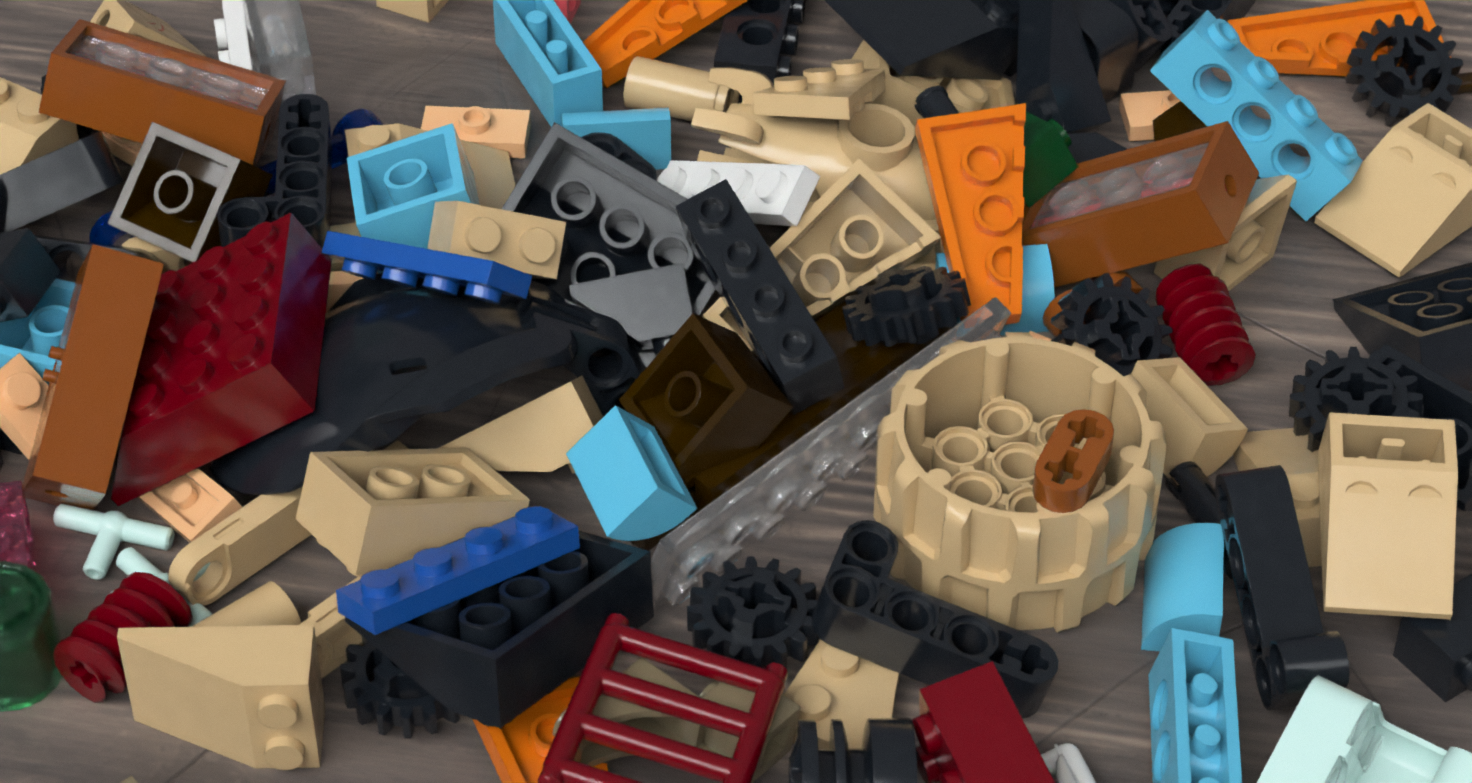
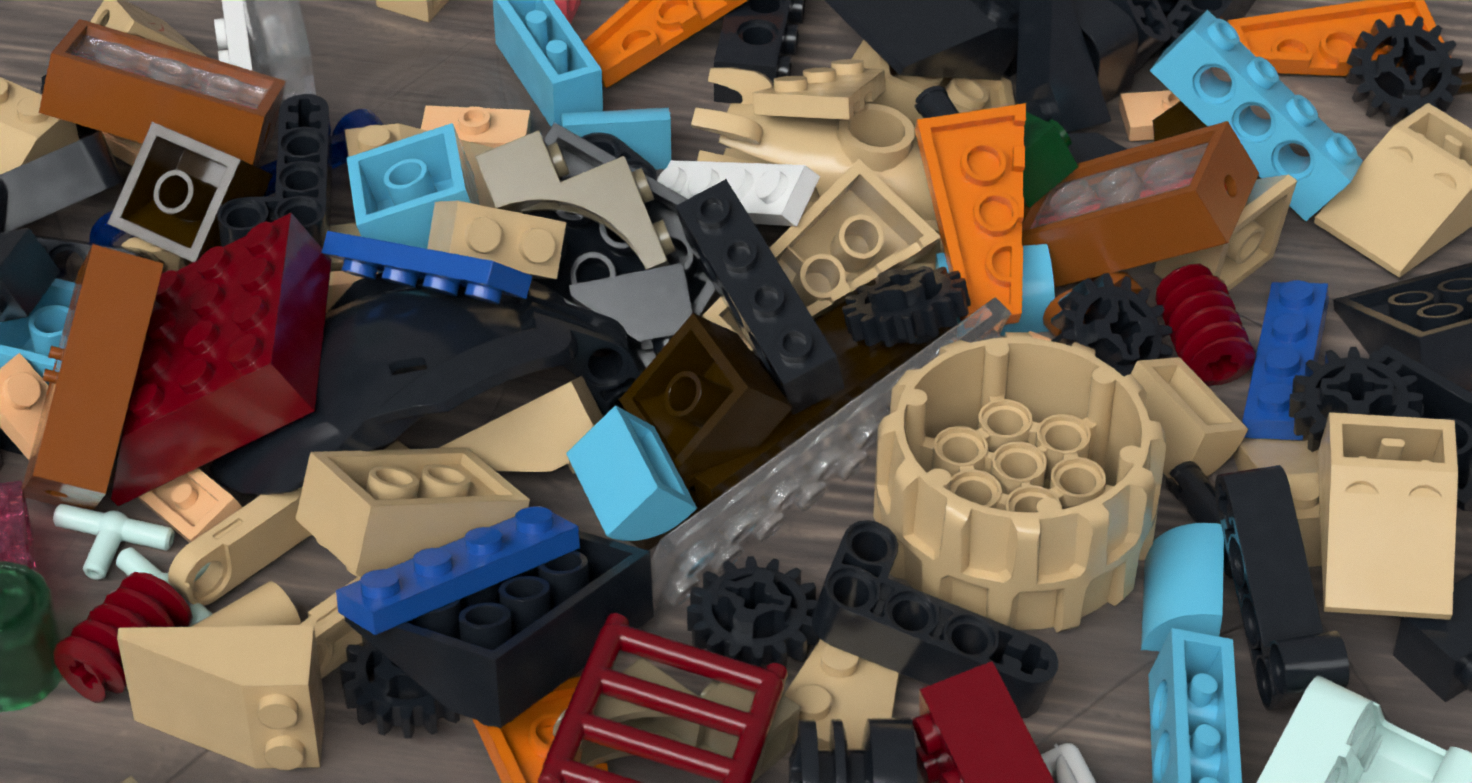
tan pin [623,56,739,122] -> none
dark orange beam [1032,409,1114,513] -> none
none -> arch [475,130,676,270]
none -> blue plate [1242,280,1329,440]

